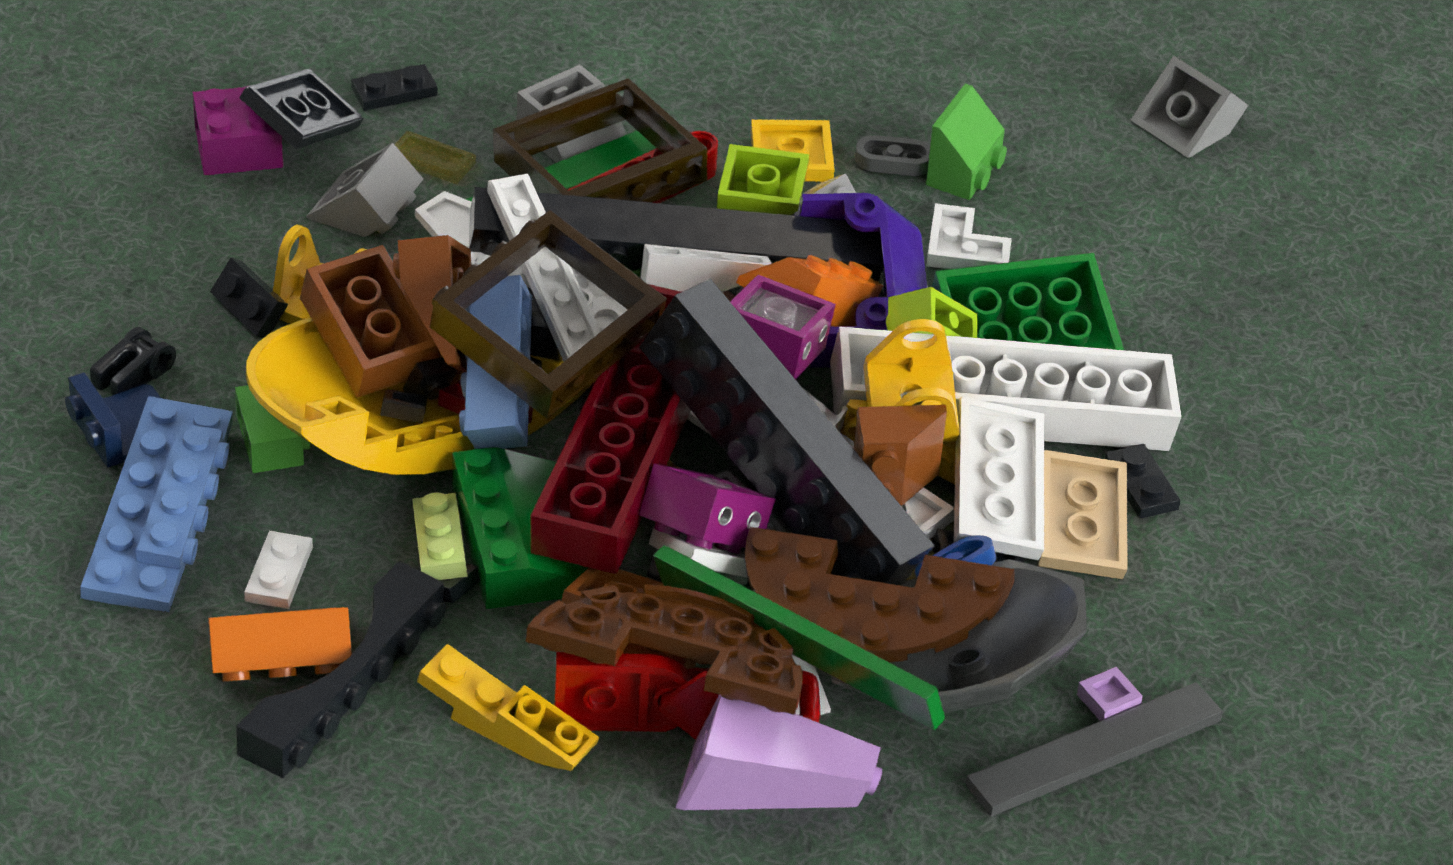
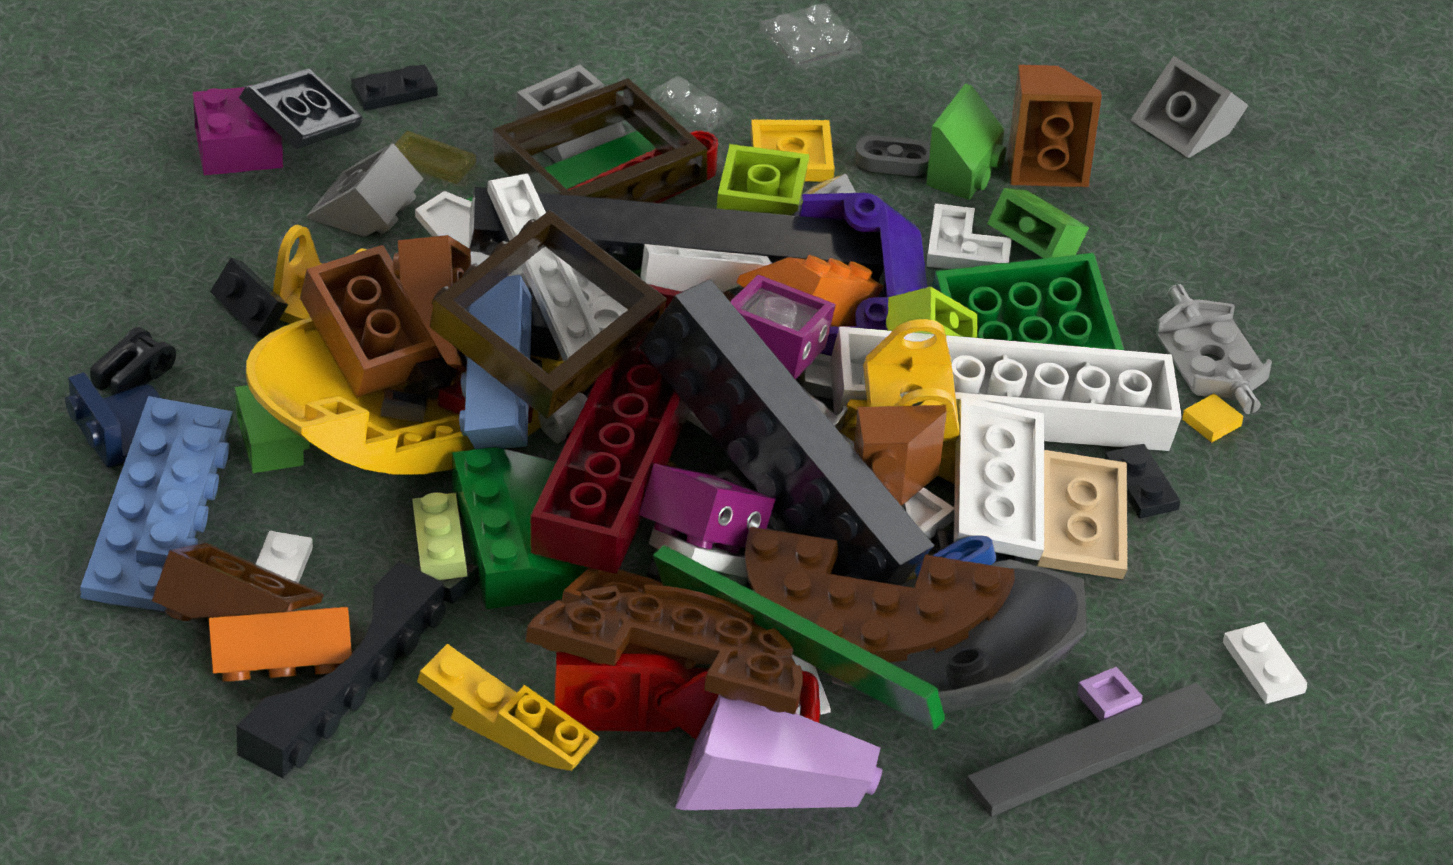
none -> reddish brown slope [152,543,324,621]
none -> white bush [538,392,587,443]
none -> clear plate [651,75,733,133]
none -> clear plate [759,3,863,73]
none -> white plate [799,354,833,399]
none -> bright green brick [987,188,1089,258]
none -> dark orange slope [1007,65,1102,187]
none -> light grey plate [1156,284,1272,414]
none -> yellow tile [1182,393,1243,443]
none -> white plate [1223,622,1307,704]

